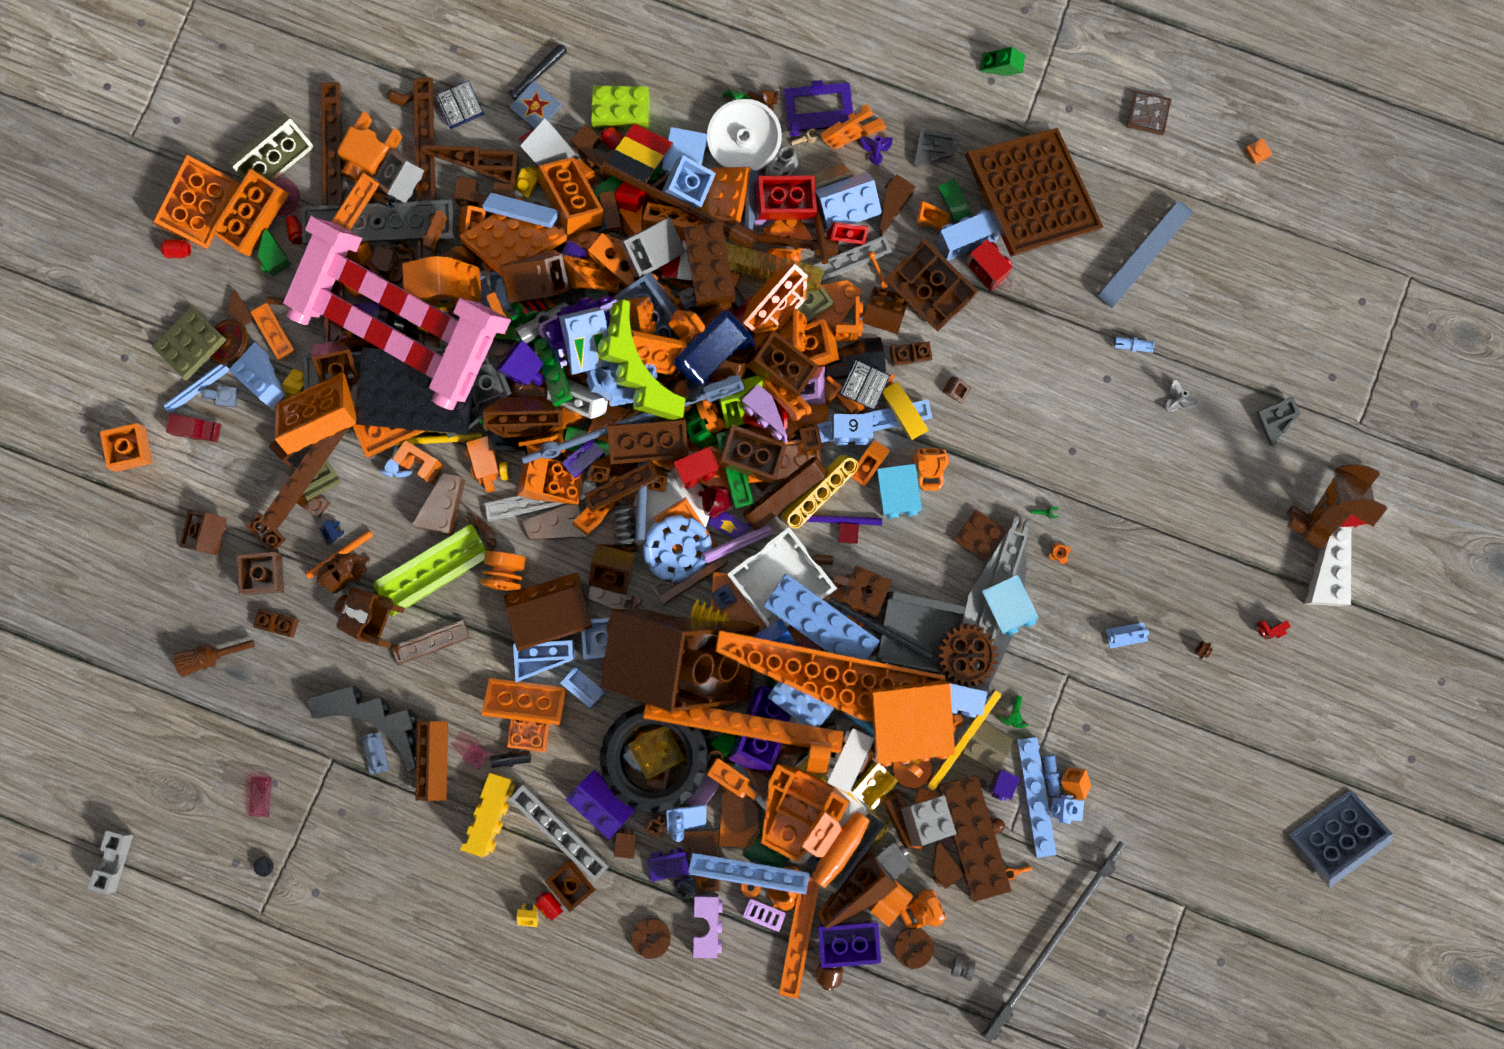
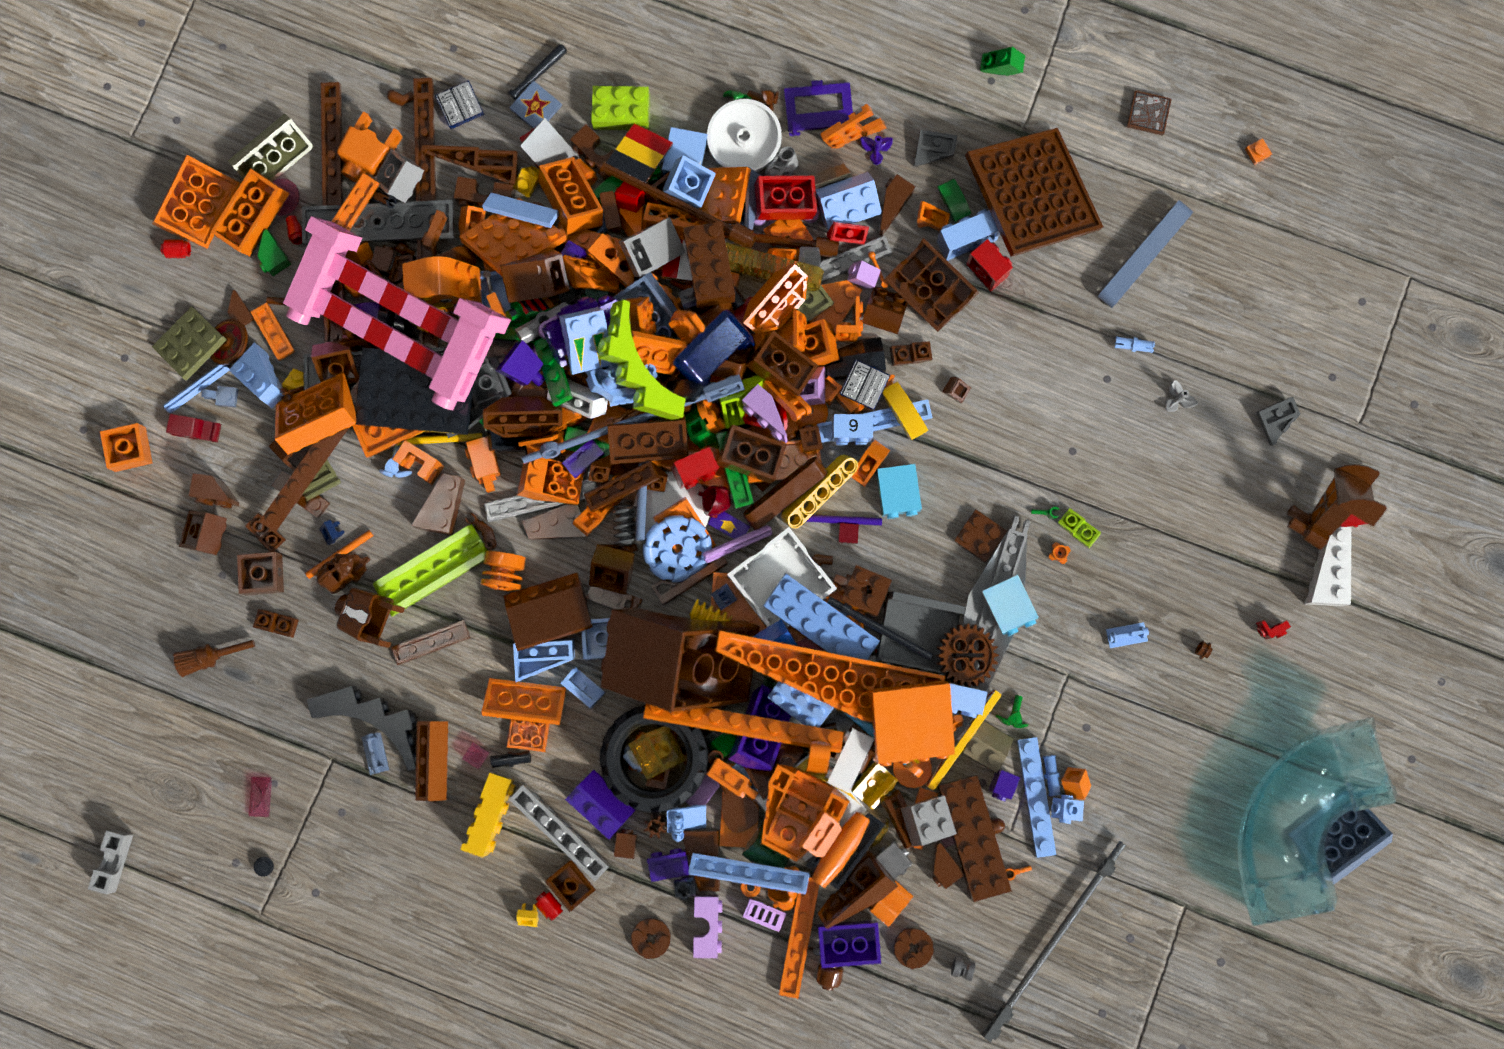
yellow tile [499,461,510,481] -> none
red brick [601,127,624,151] -> none
tan hand [791,129,817,145] -> none
reddish brown bar [814,197,829,264] -> none
orange piece [900,889,946,929] -> none
orange piece [912,448,950,491] -> none
none -> reddish brown slope [189,473,239,509]
none -> reddish brown hand [280,386,304,402]
none -> flat silver panel [798,247,821,276]
none -> lavender brick [847,261,880,289]
none -> lime slope [1058,508,1101,549]
none -> clear light blue piece [1237,717,1397,926]

